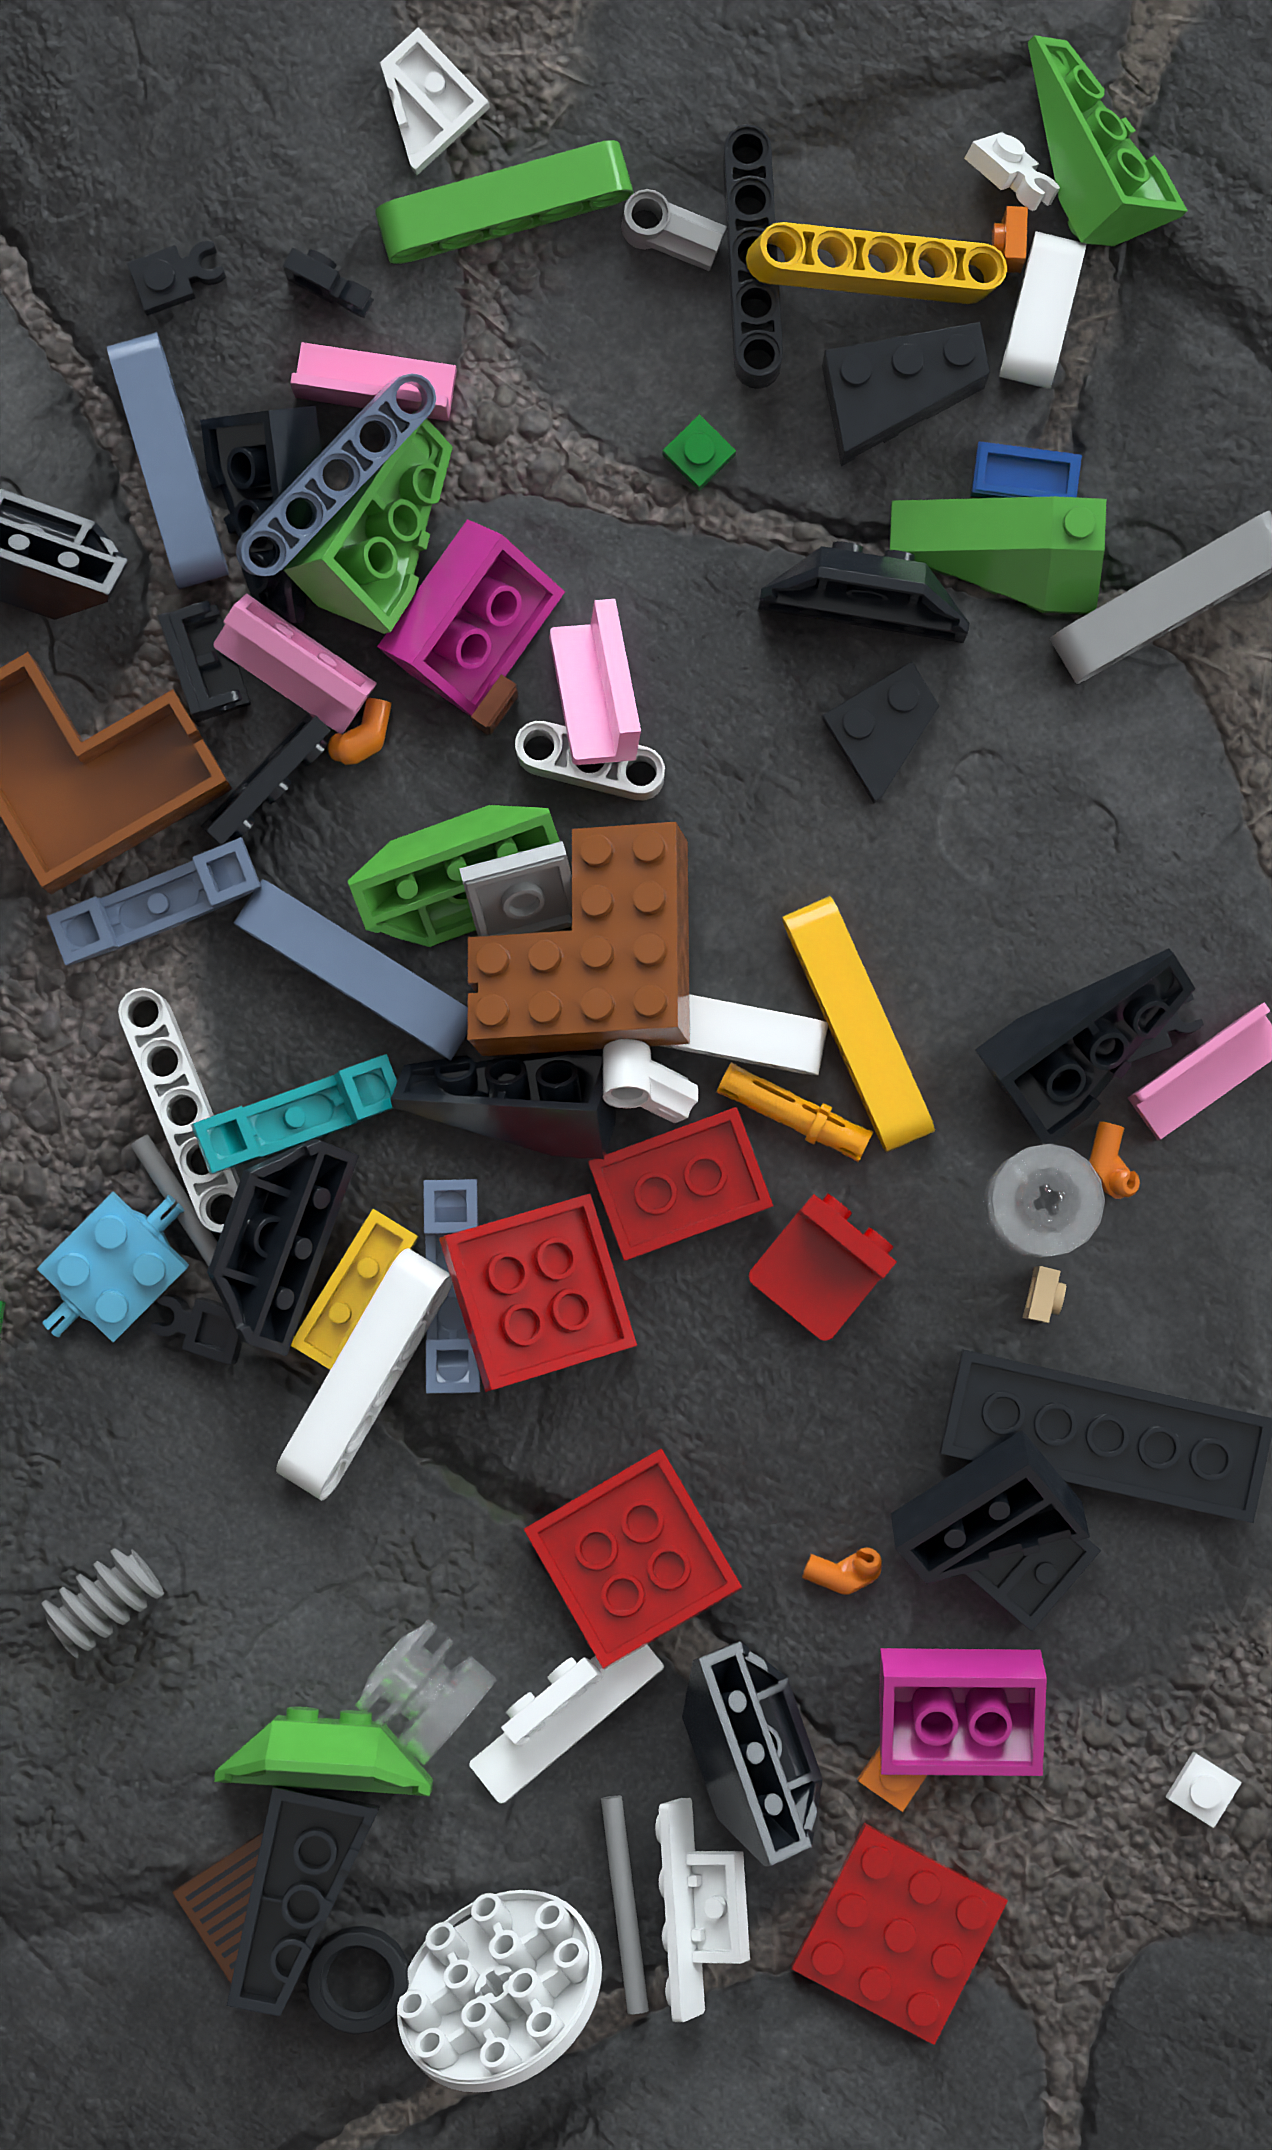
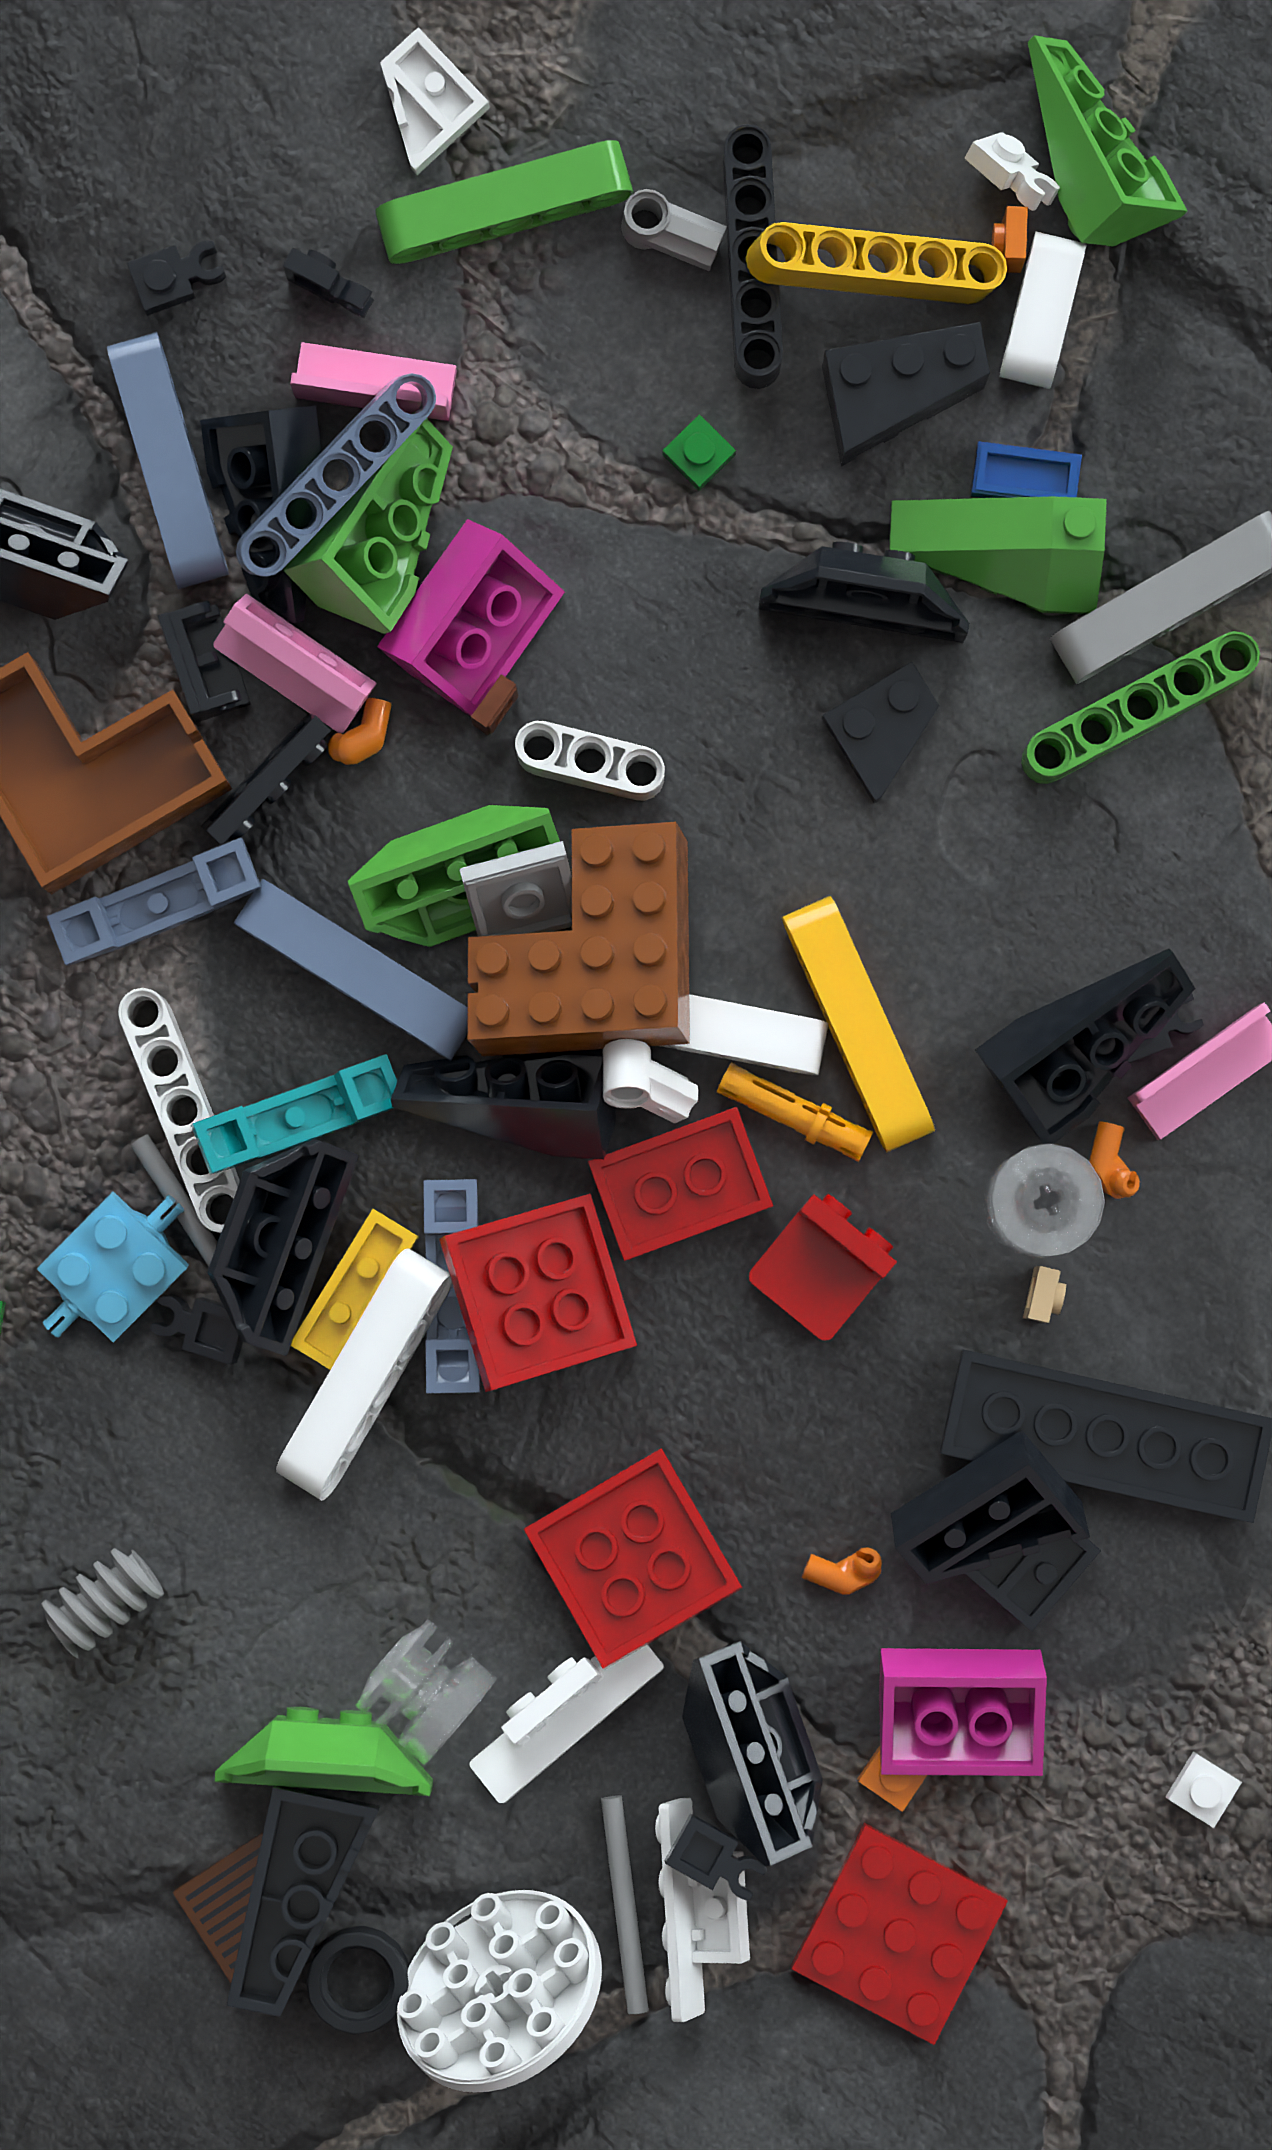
bright pink panel [549,599,641,765] -> none
none -> black plate [664,1813,767,1900]
none -> bright green beam [1021,631,1260,784]

